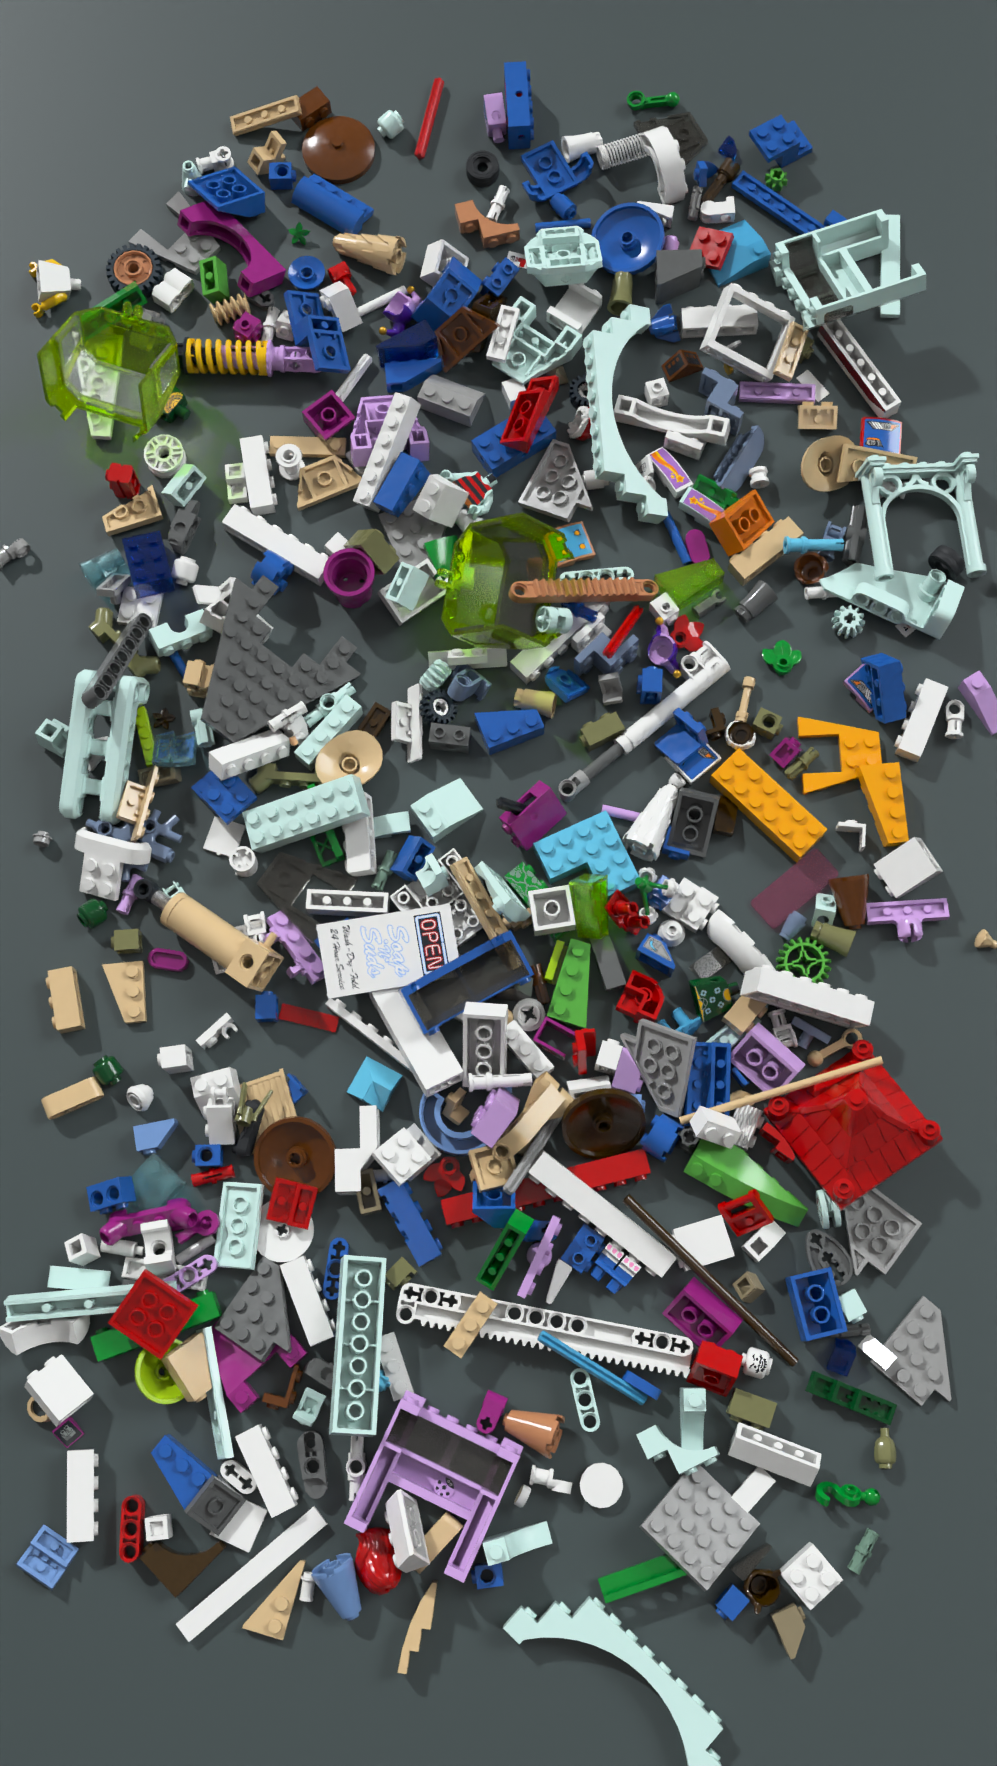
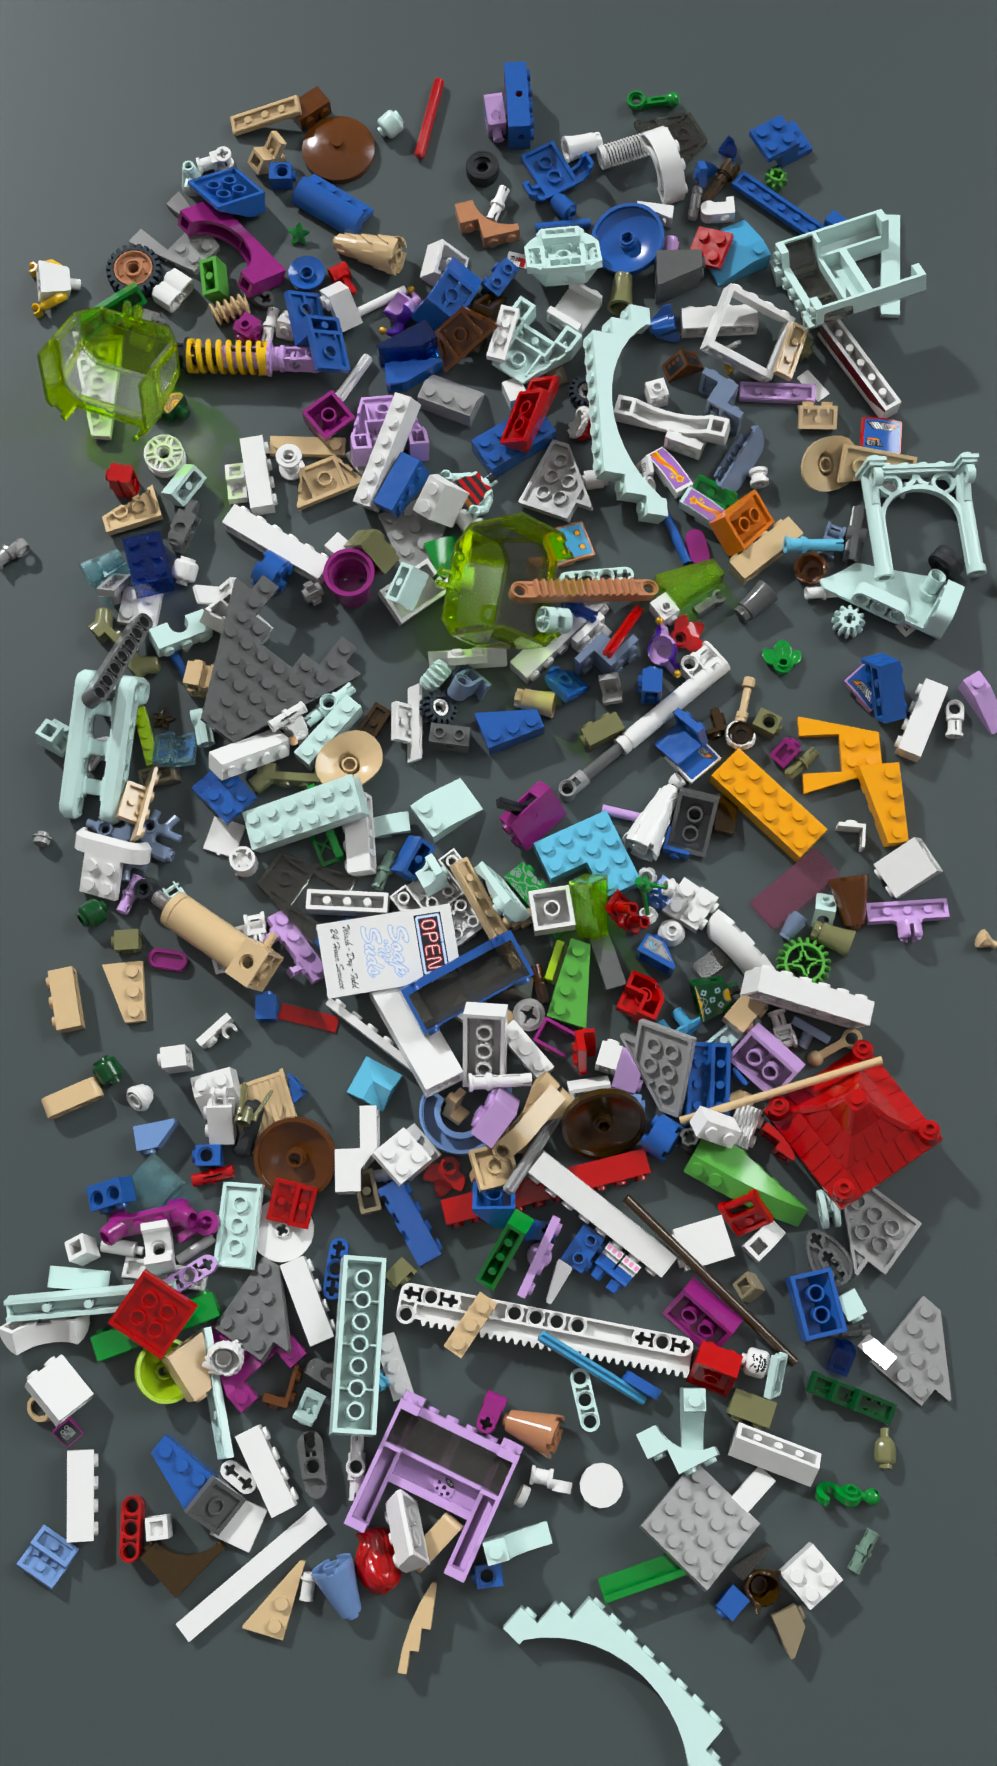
none -> white hair [202,1339,244,1376]
none -> light grey gear [300,580,325,606]
none -> light aqua tile [763,1352,788,1399]

